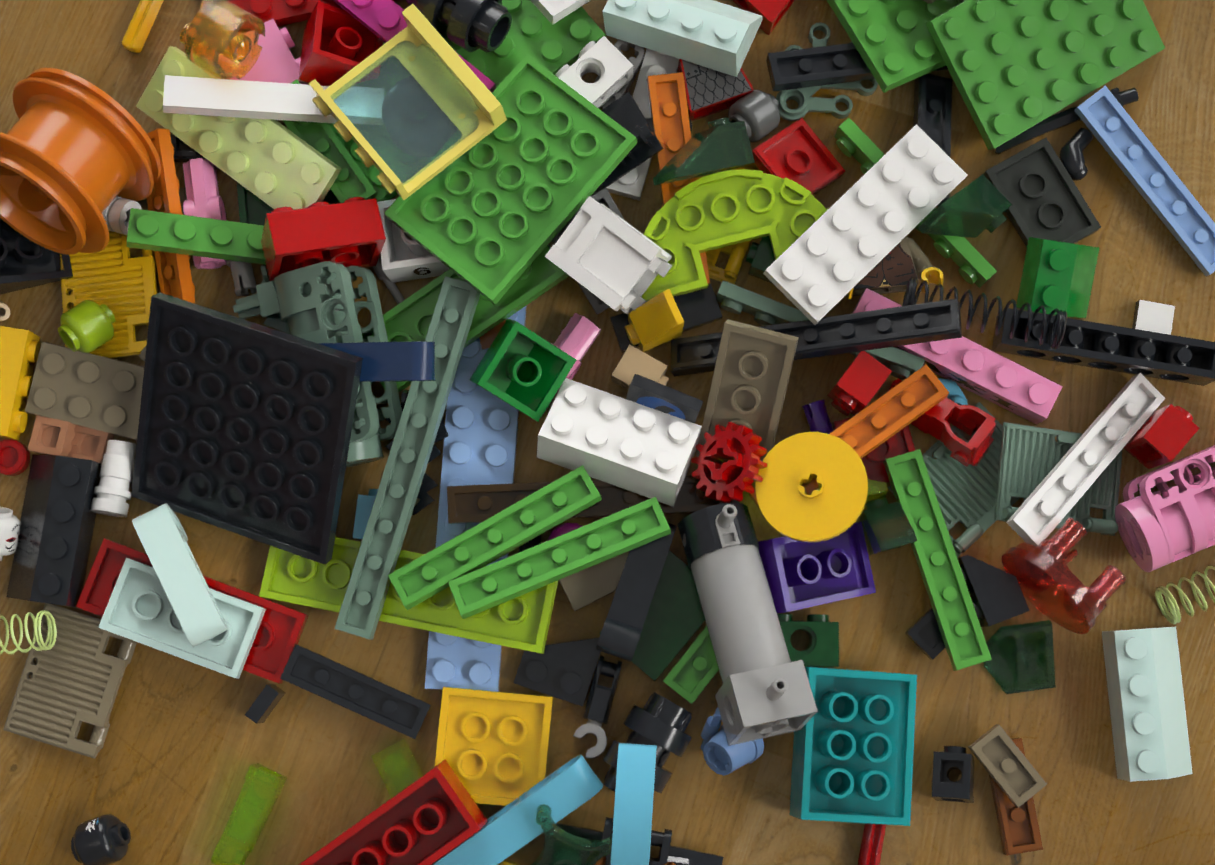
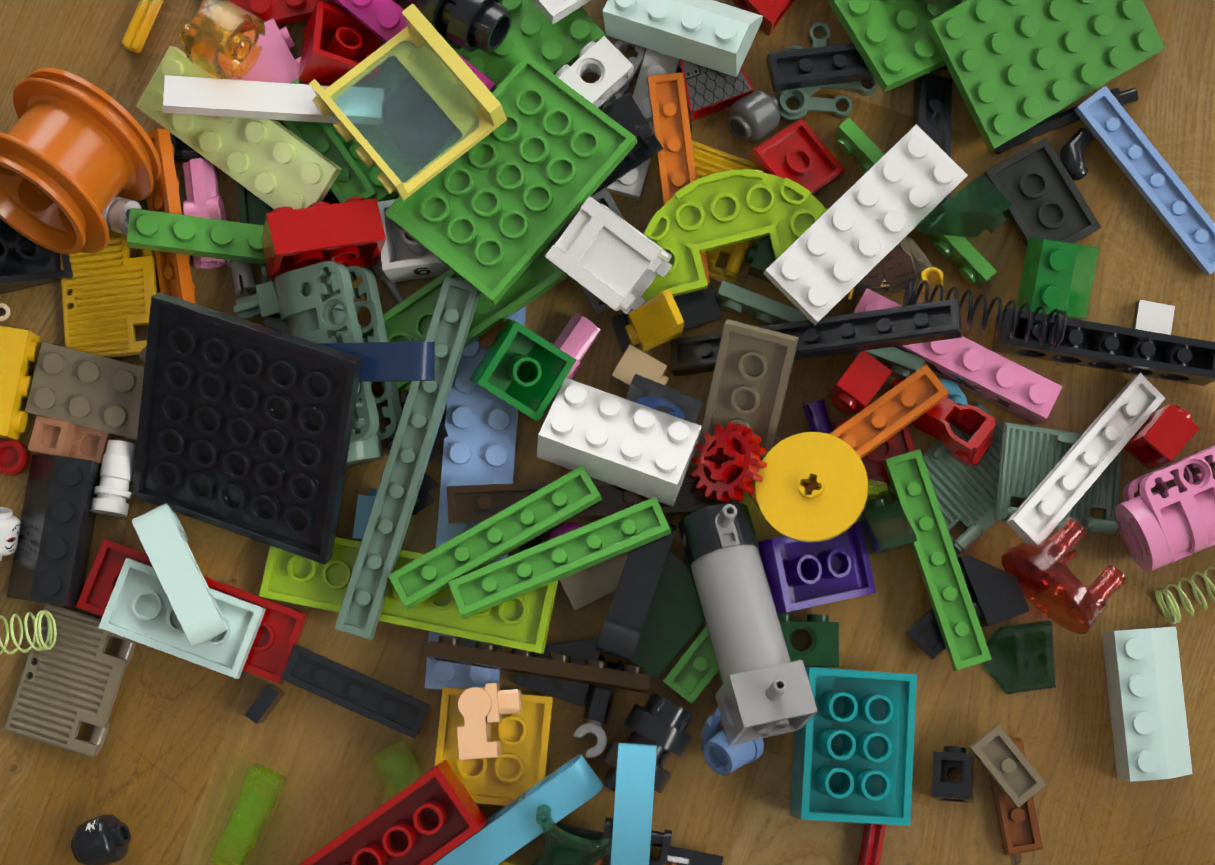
lime head [58,299,116,354] -> none
clear green slope [653,117,755,186] -> none
none -> dark brown plate [426,636,651,694]
none -> light nougat hips [457,683,522,760]

